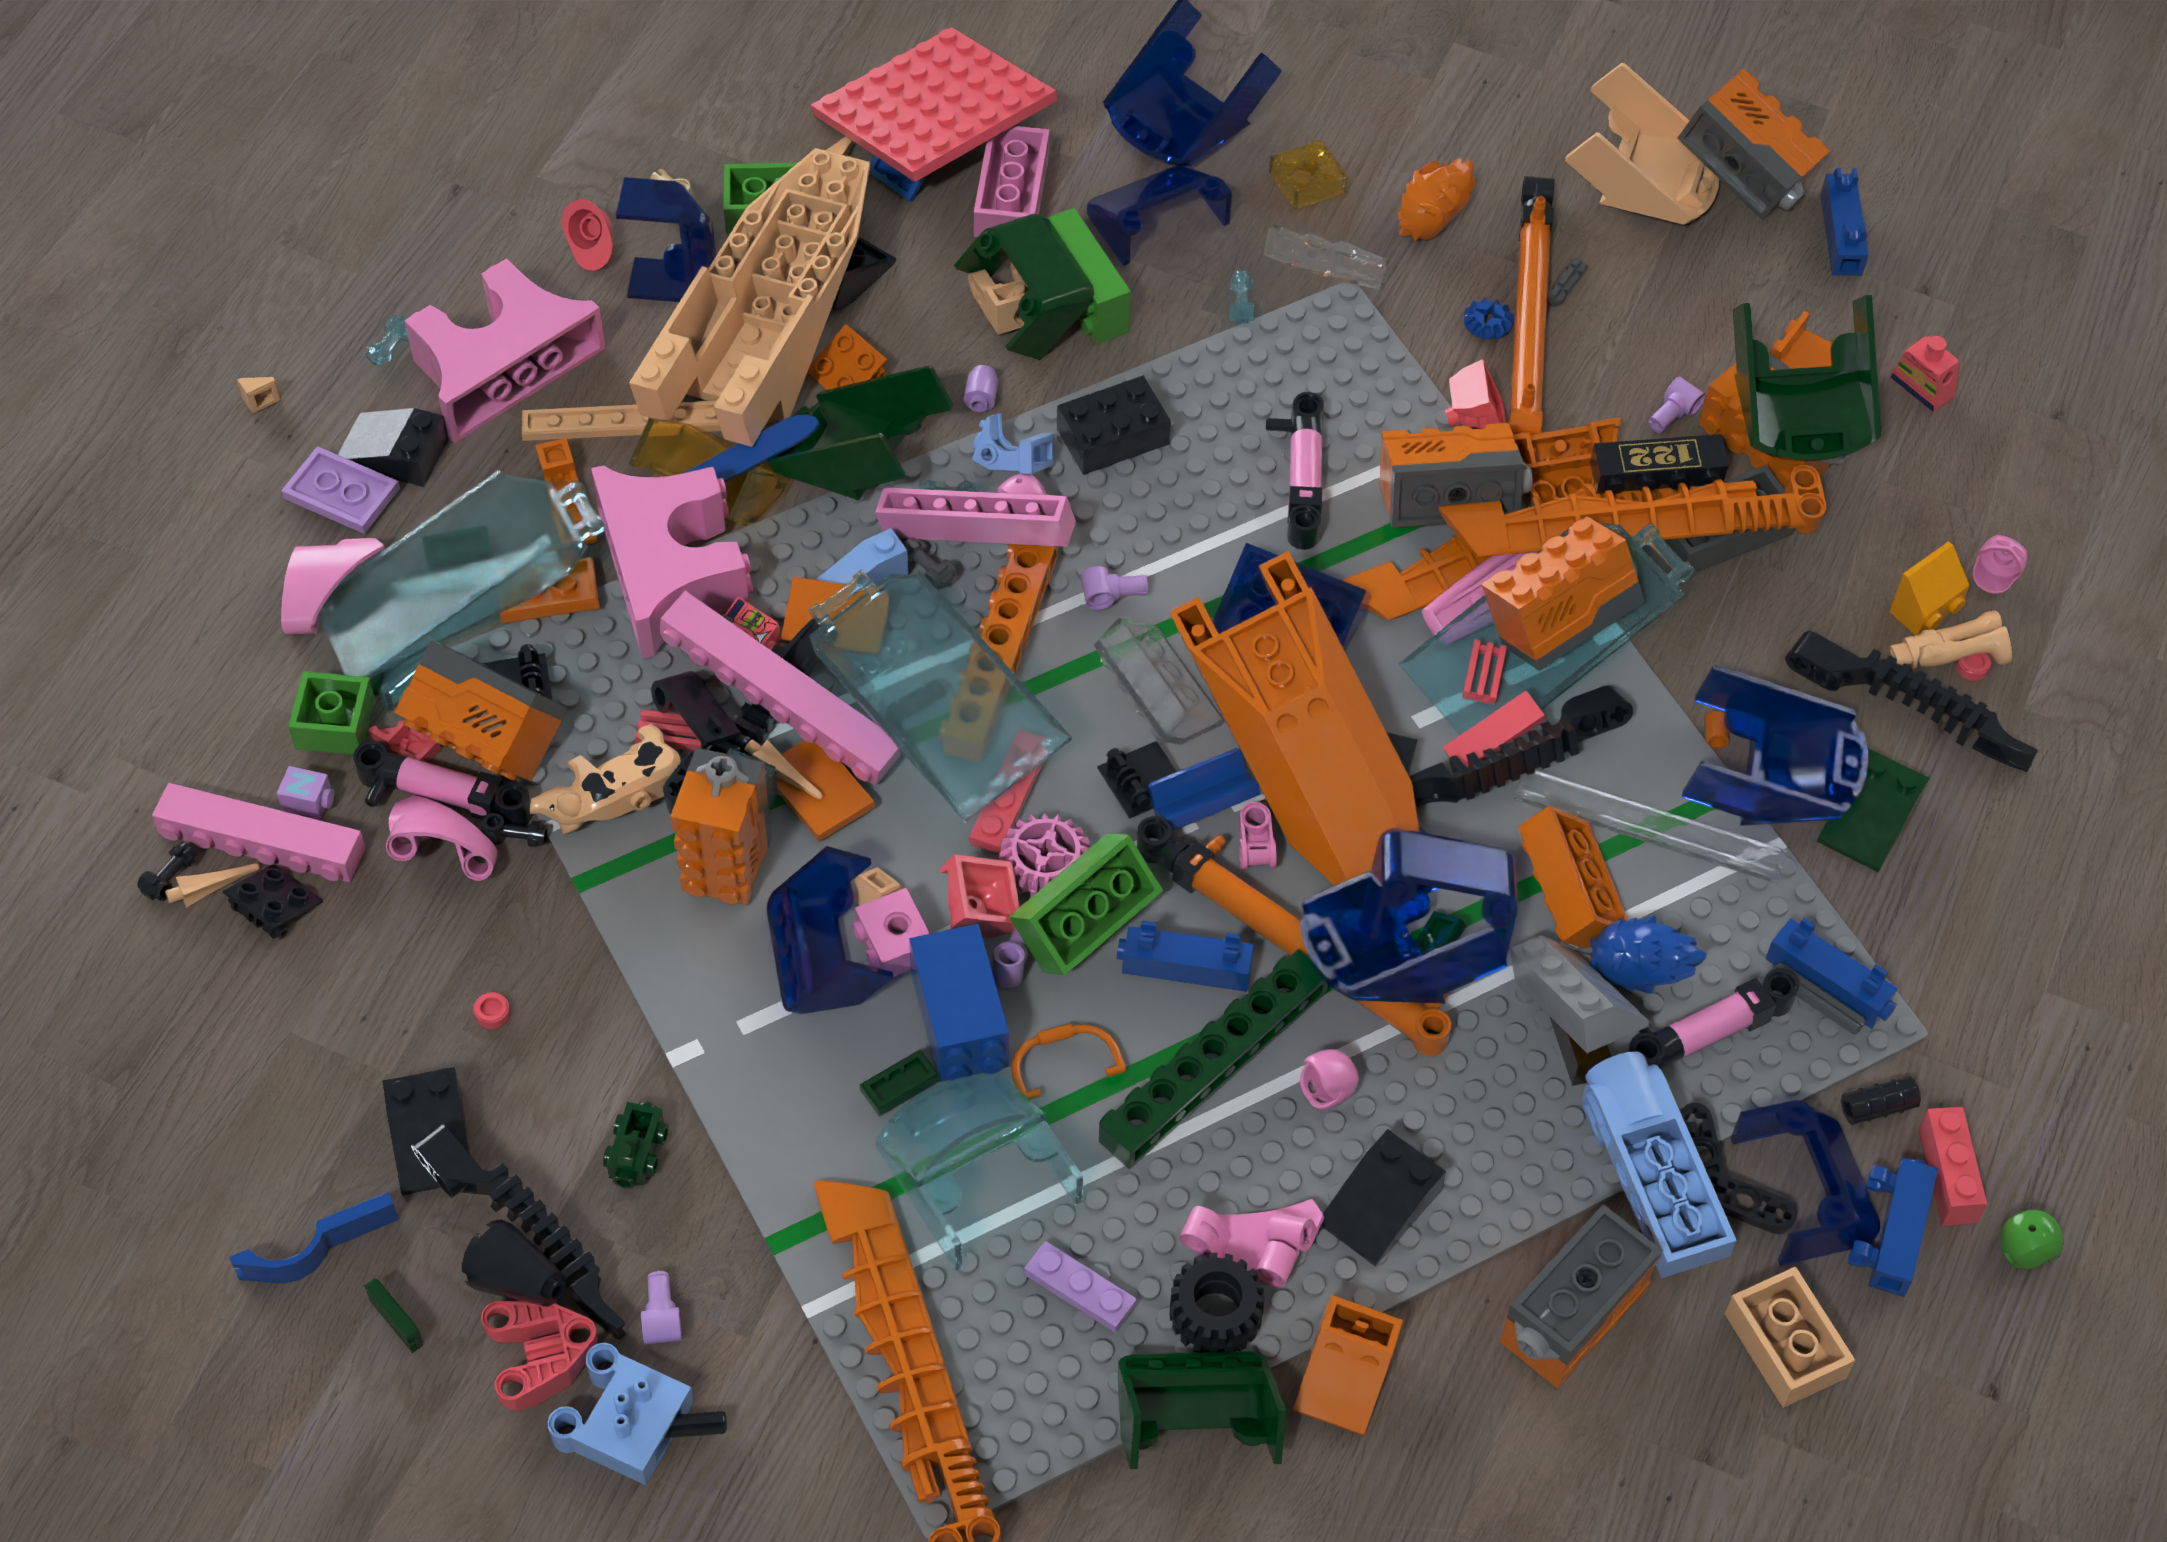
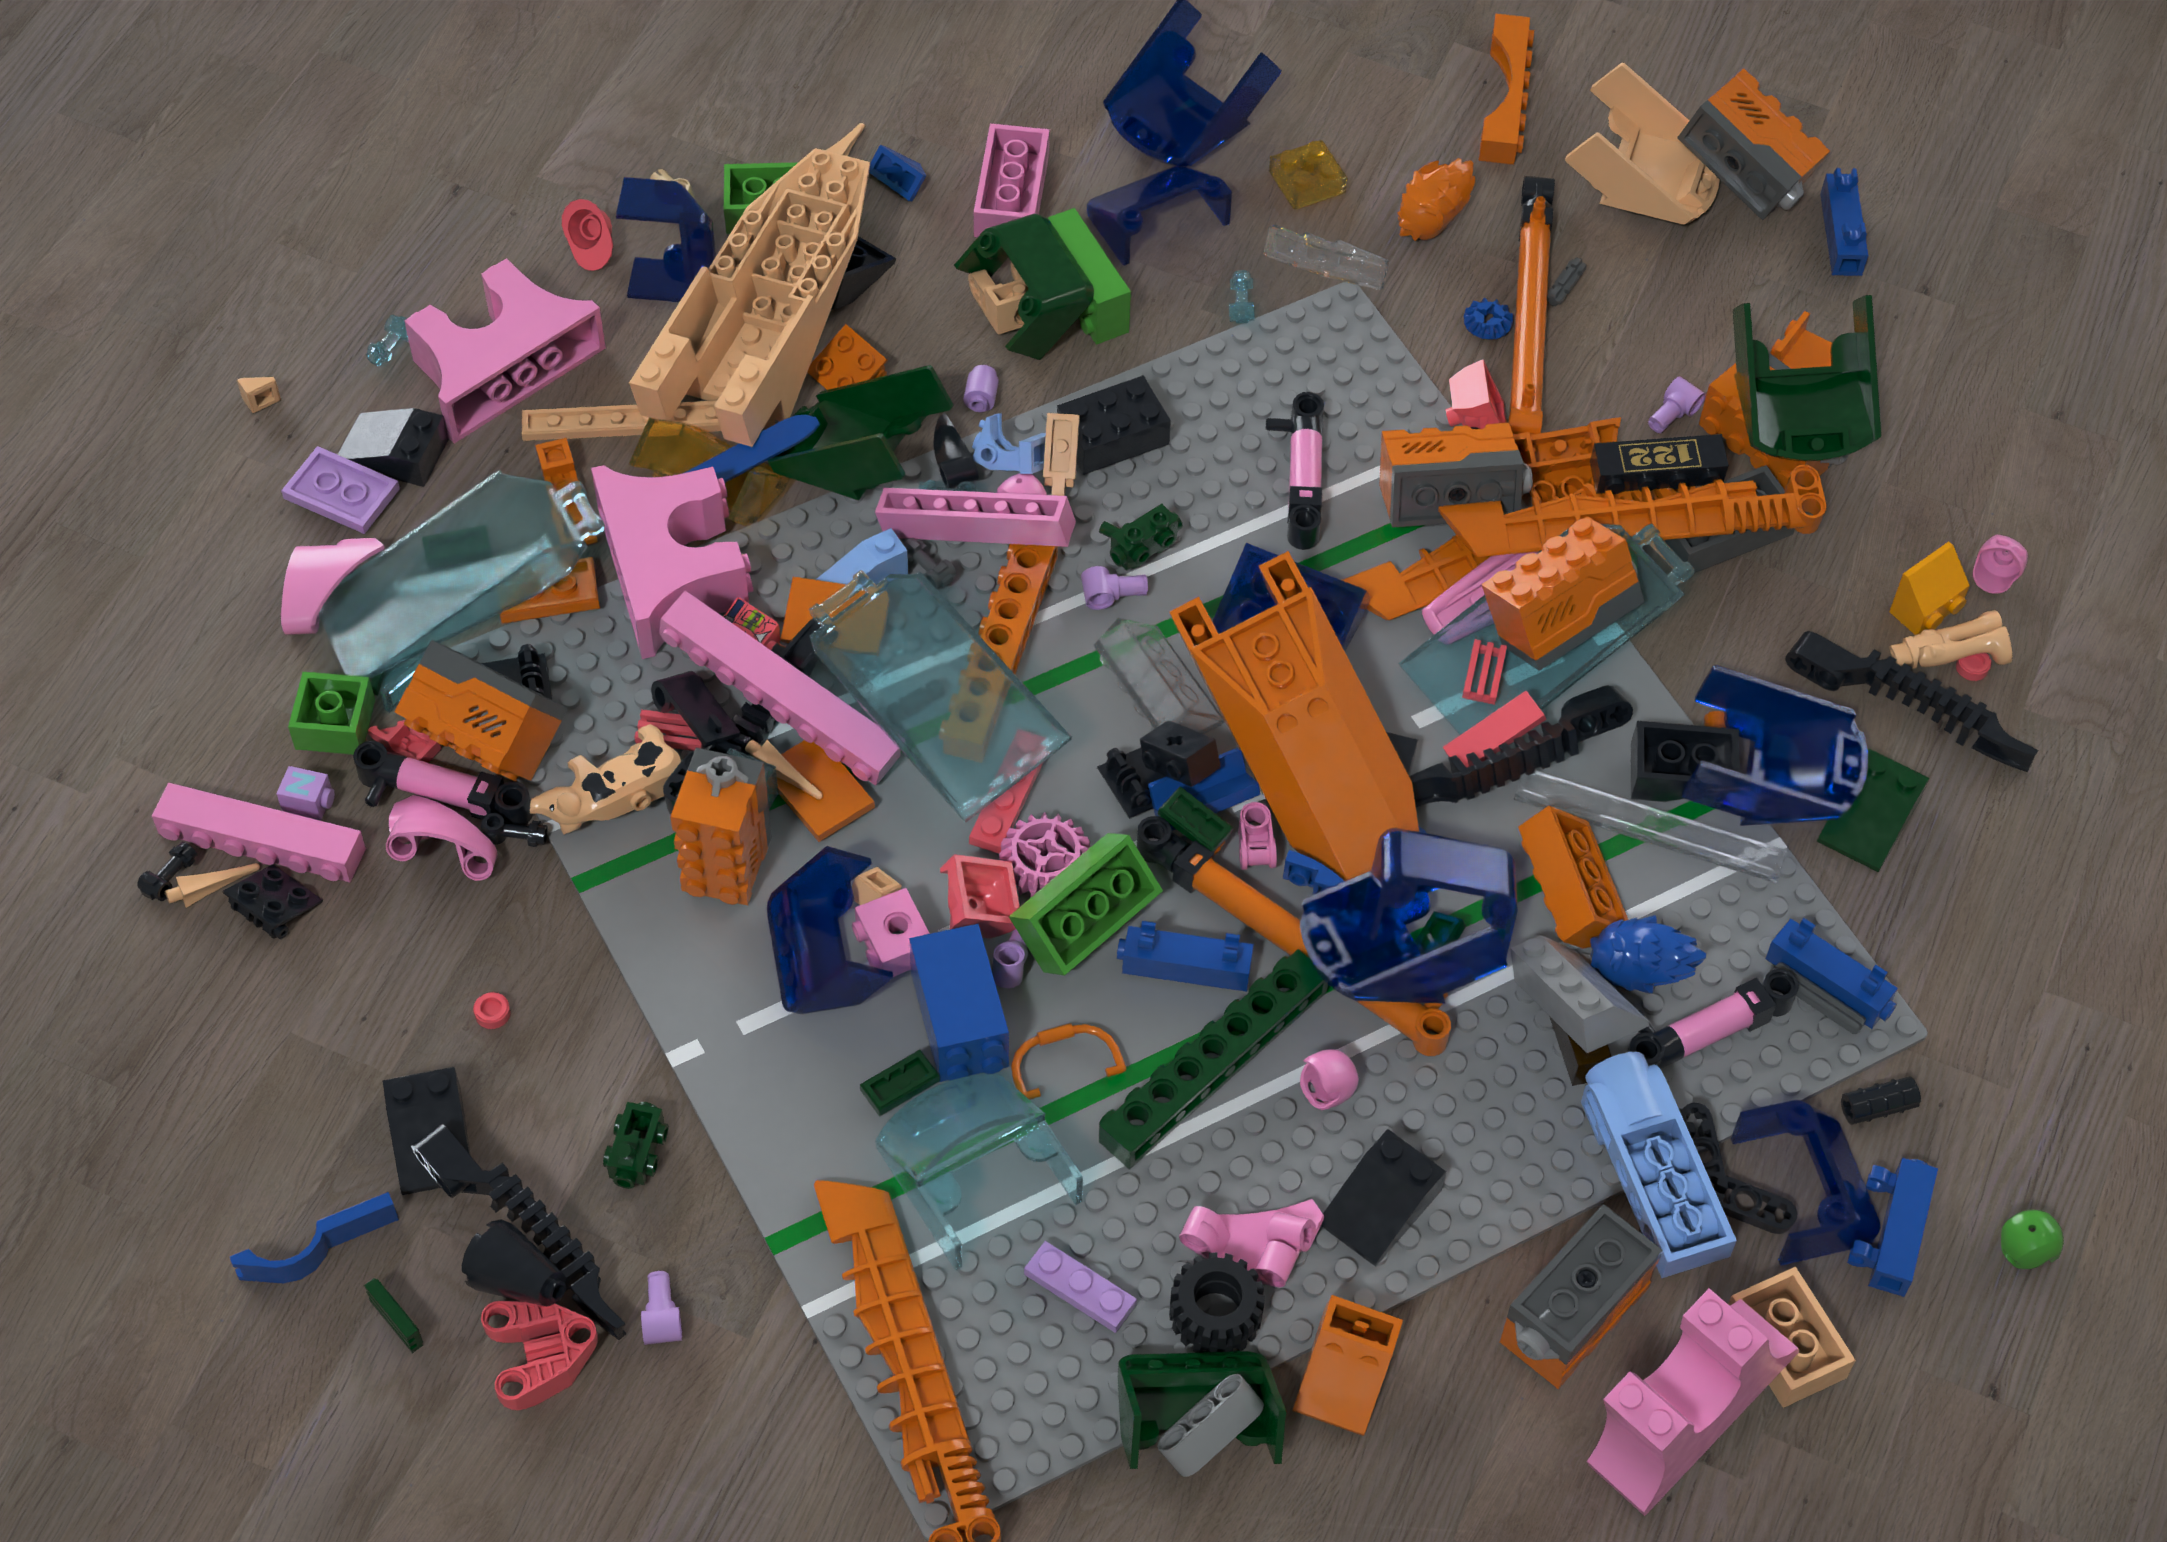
light blue piece [547,1343,727,1485] -> none
coral plate [811,27,1058,182] -> none
coral torso [1890,336,1960,413] -> none
coral brick [1918,1107,1987,1226] -> none
none -> black piece [933,413,979,490]
none -> light nougat hinge [1043,413,1080,496]
none -> dark green brick [1099,504,1183,571]
none -> black brick [1139,720,1221,787]
none -> dark green plate [1157,786,1233,853]
none -> light grey beam [1157,1374,1264,1477]
none -> blue slope [1283,850,1349,910]
none -> orange arch [1479,13,1535,165]
none -> bright pink piece [1587,1288,1799,1516]
none -> black slope [1631,721,1740,802]

